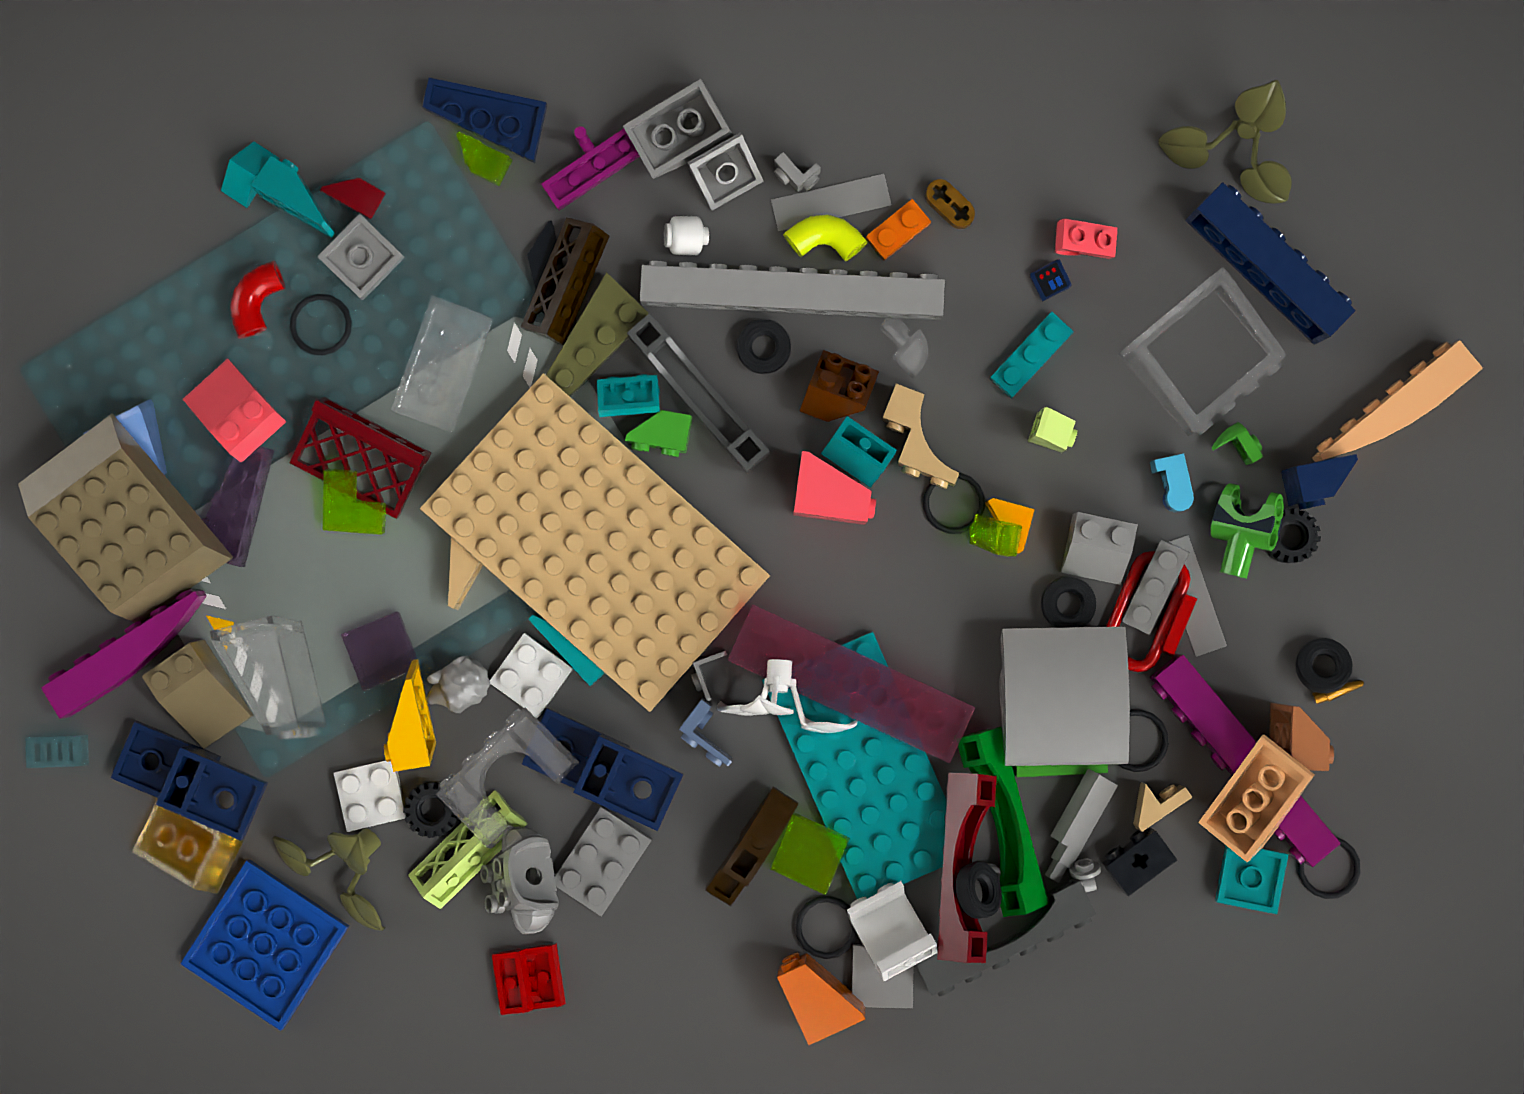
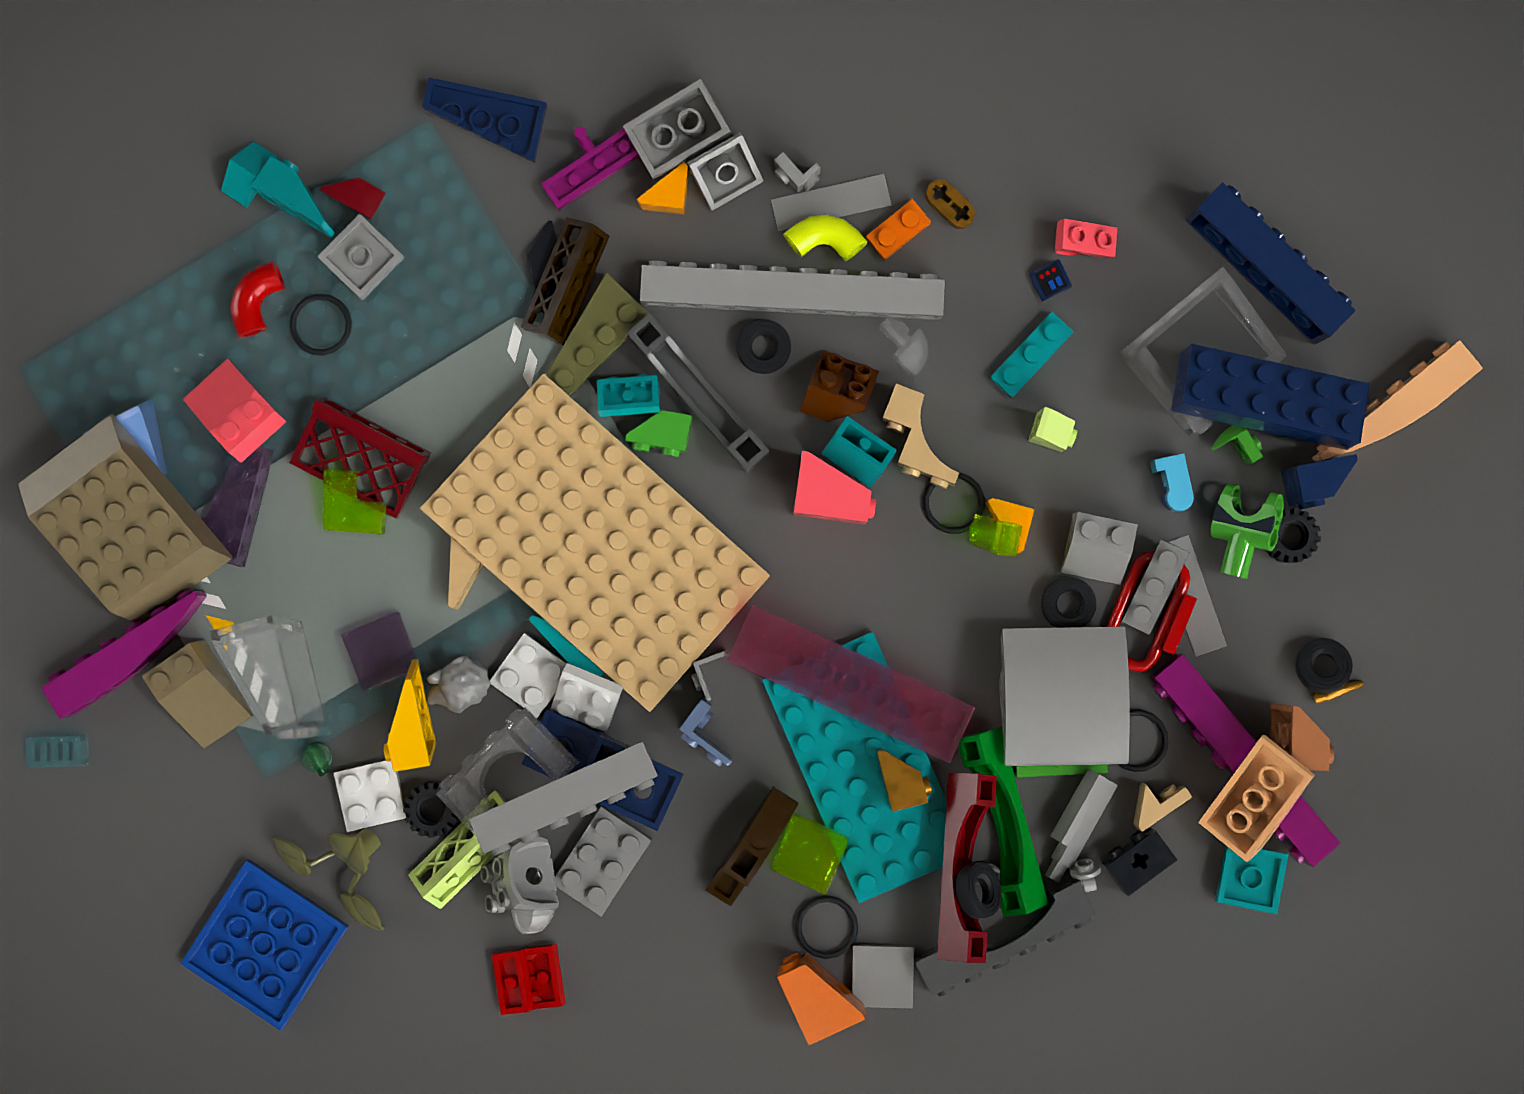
dark blue bracket [111,721,268,841] -> none
clear yellow slope [132,799,245,894] -> none
clear slope [391,295,493,433] -> none
clear neon green slope [457,131,513,186] -> none
white head [664,216,709,255] -> none
white plant [717,659,858,733] -> none
white panel [847,881,938,982] -> none
olive plant [1158,80,1292,204] -> none
black piece [1298,837,1361,899] -> none
none -> clear green plate [301,742,332,776]
none -> light grey brick [469,742,658,856]
none -> white plate [551,663,624,732]
none -> light orange slope [637,162,689,214]
none -> pearl gold slope [876,748,932,812]
none -> dark blue brick [1171,344,1370,450]

